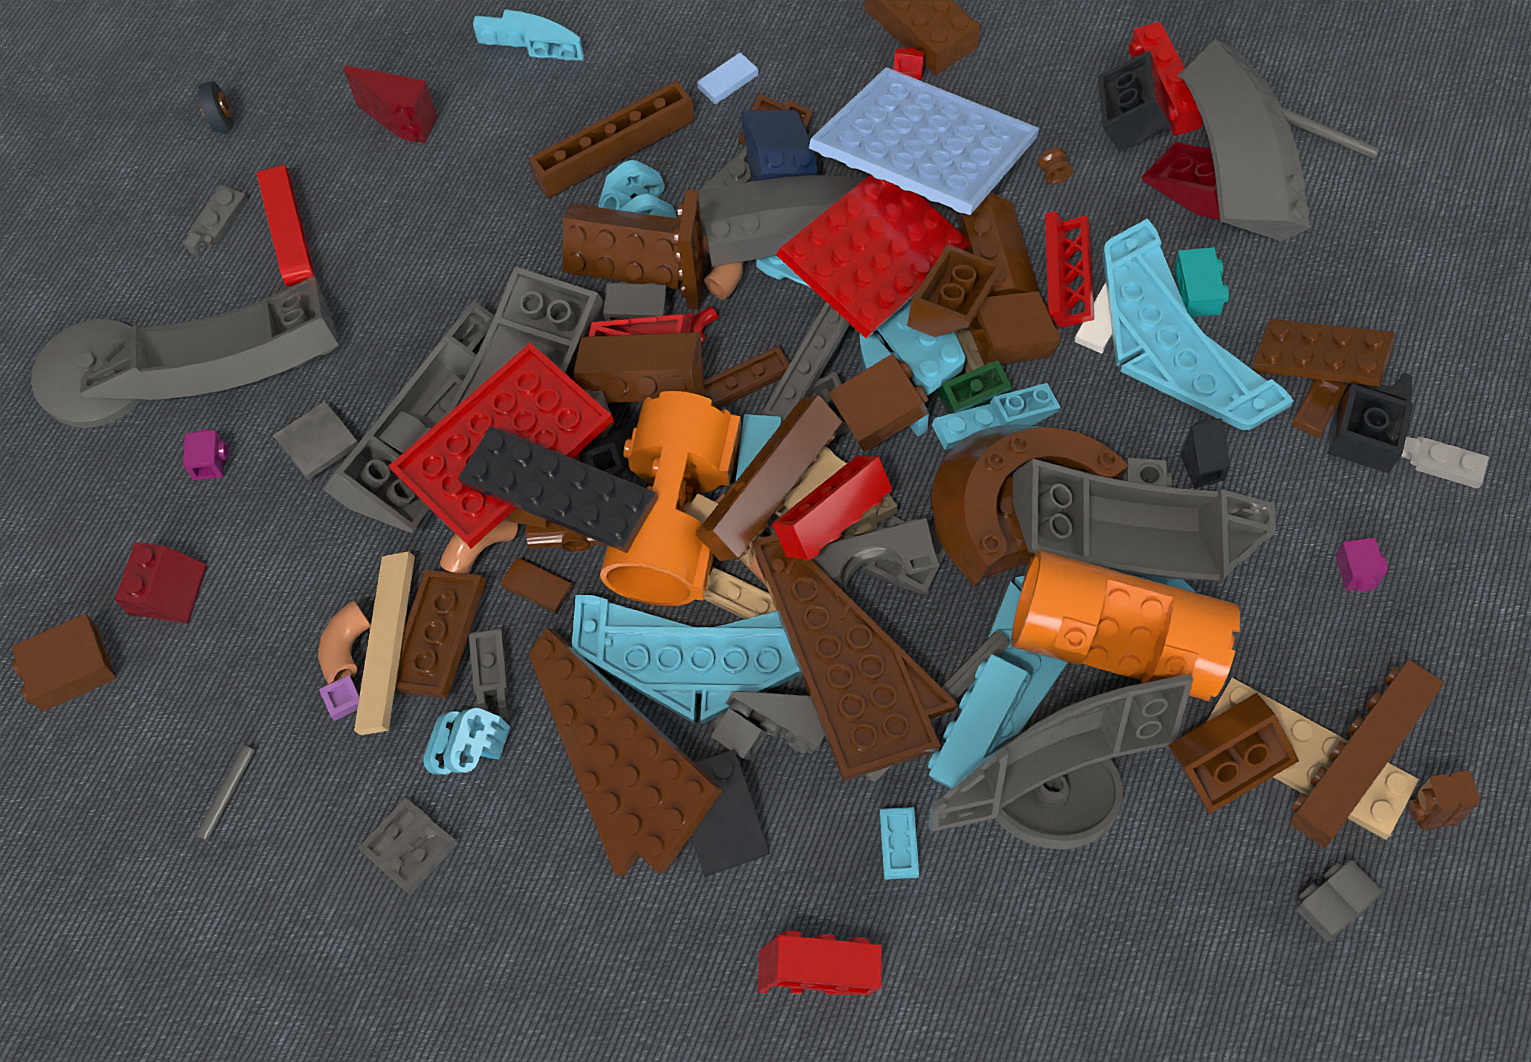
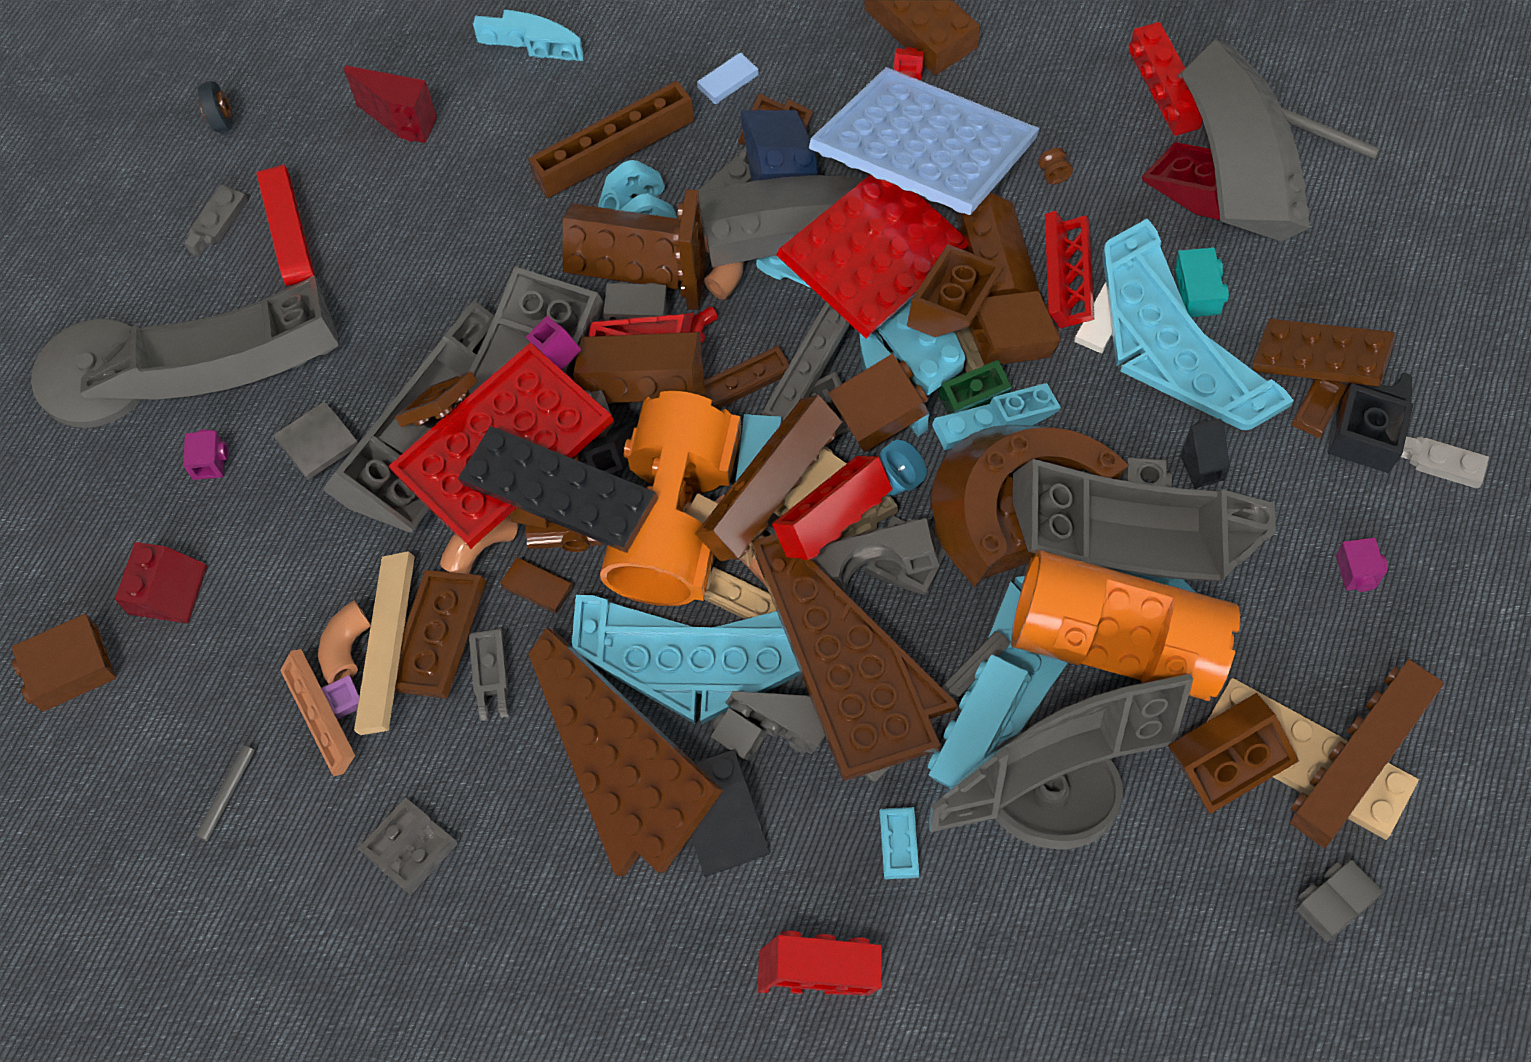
medium azure piece [423,708,510,775] -> none
black slope [1098,50,1172,151] -> none
reddish brown brick [1409,770,1481,831] -> none
none -> nougat tile [280,649,355,776]
none -> reddish brown plate [395,371,478,427]
none -> magenta brick [525,316,581,370]
none -> dark azure piece [879,440,927,496]

